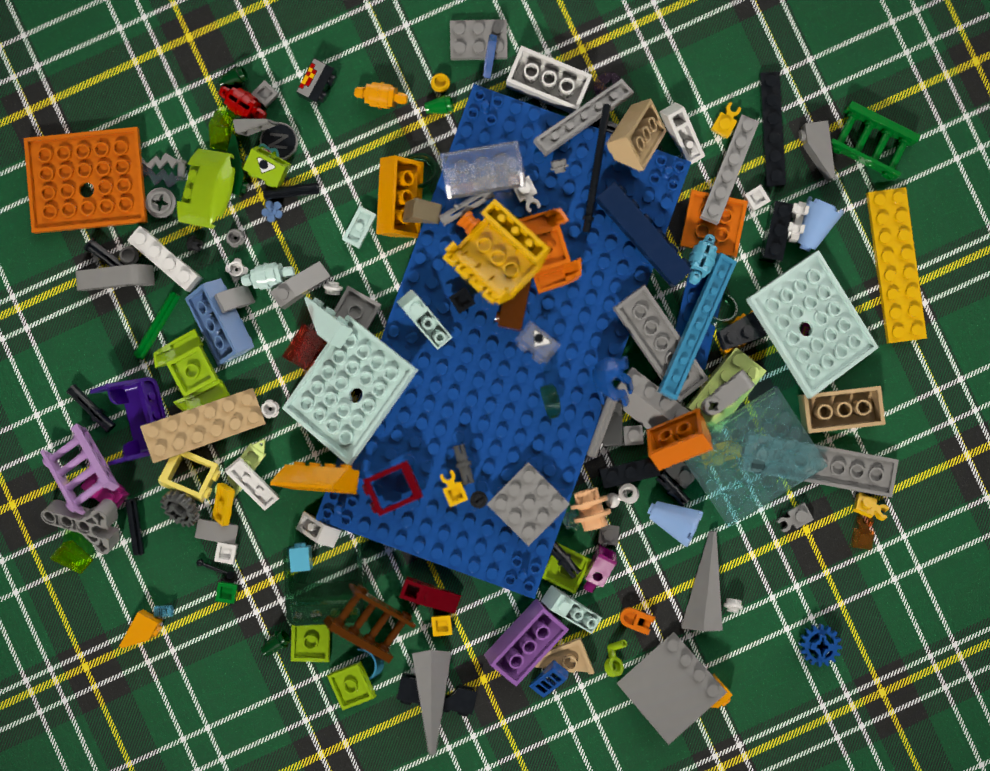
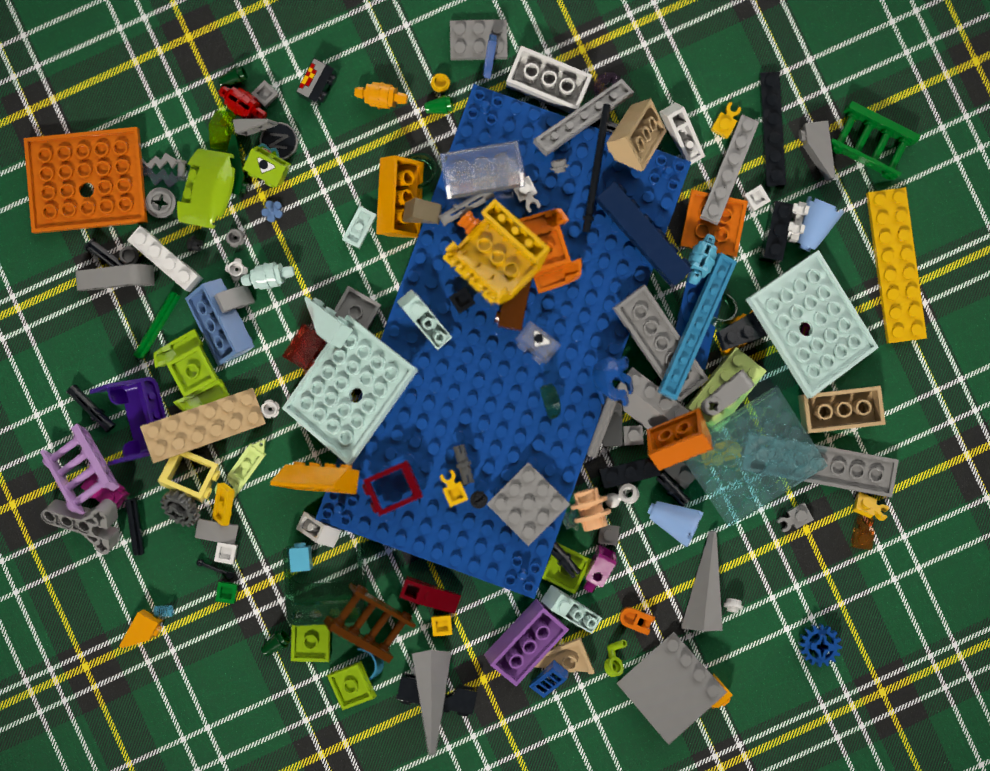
clear neon green slope [50,540,93,574] -> none
white plate [225,457,279,511] -> none
black axle [263,183,320,200] -> none
light grey slope [270,261,331,310] -> none
white plate [323,281,343,295] -> none

